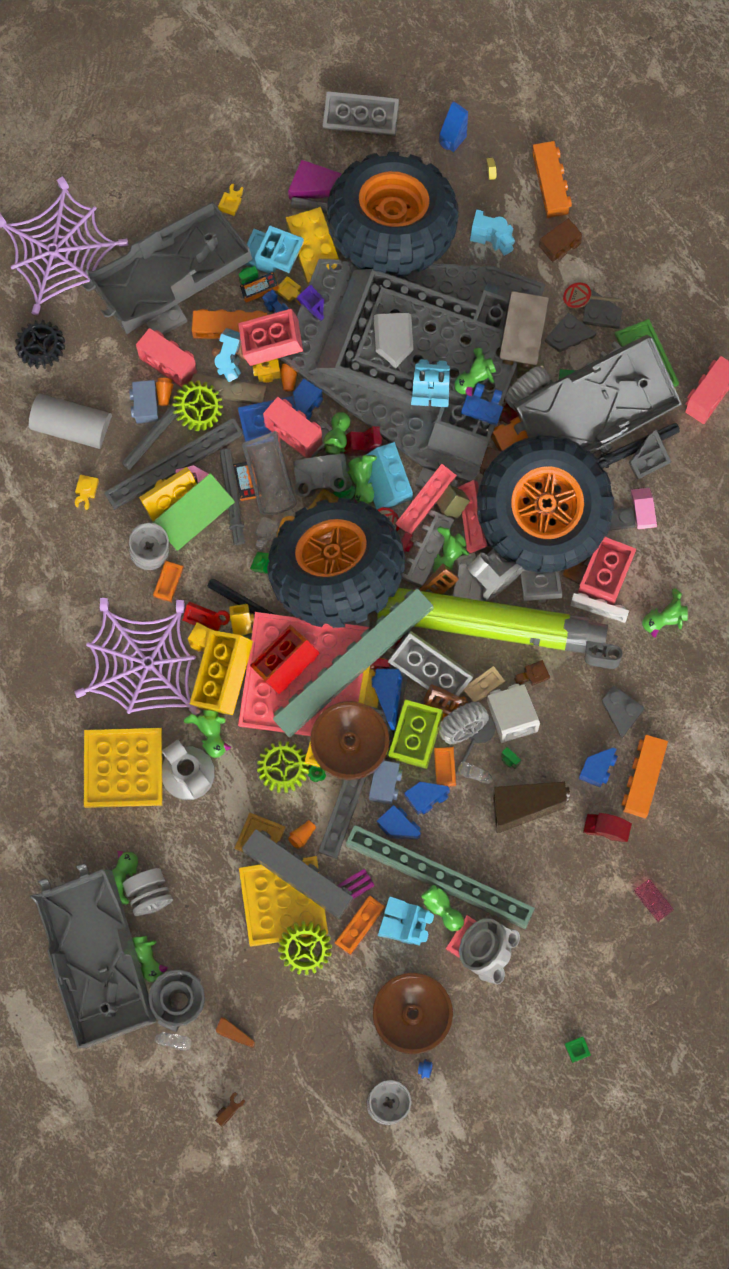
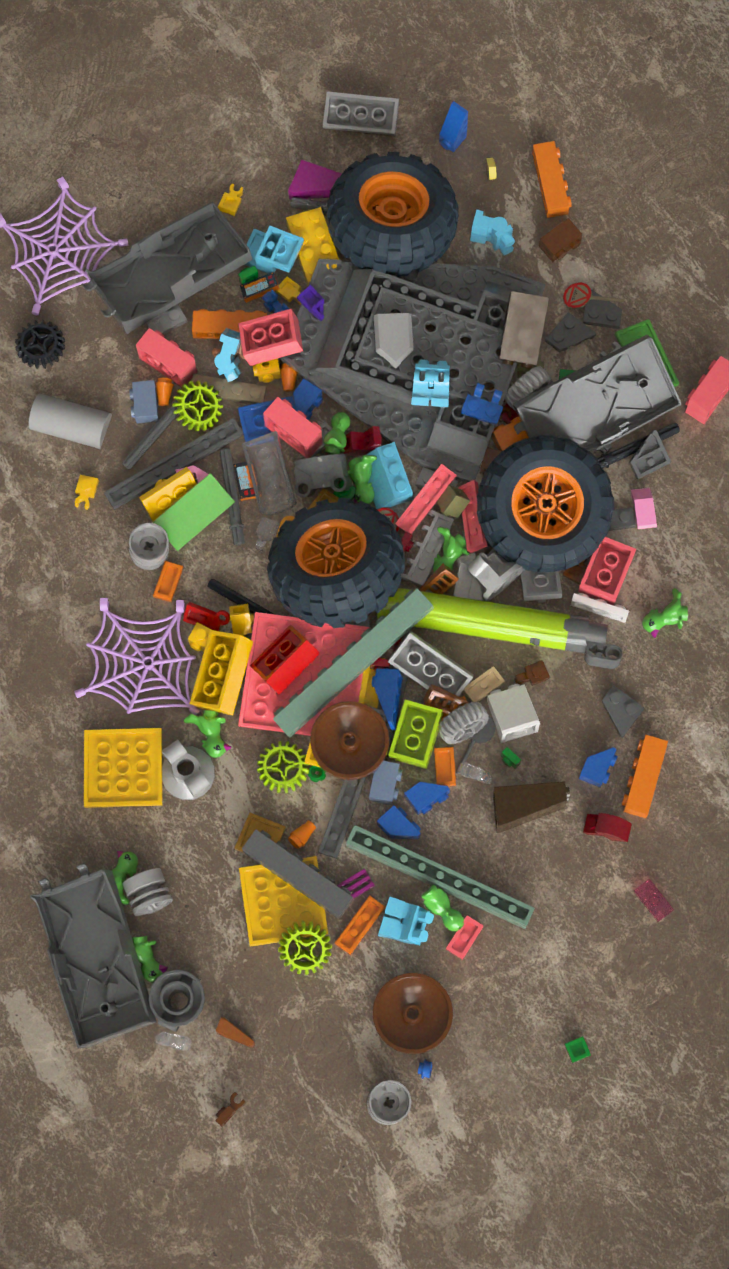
green plate [250,552,269,574] -> none
bright green animal [455,348,496,396] -> none
light grey piece [459,919,520,985] -> none

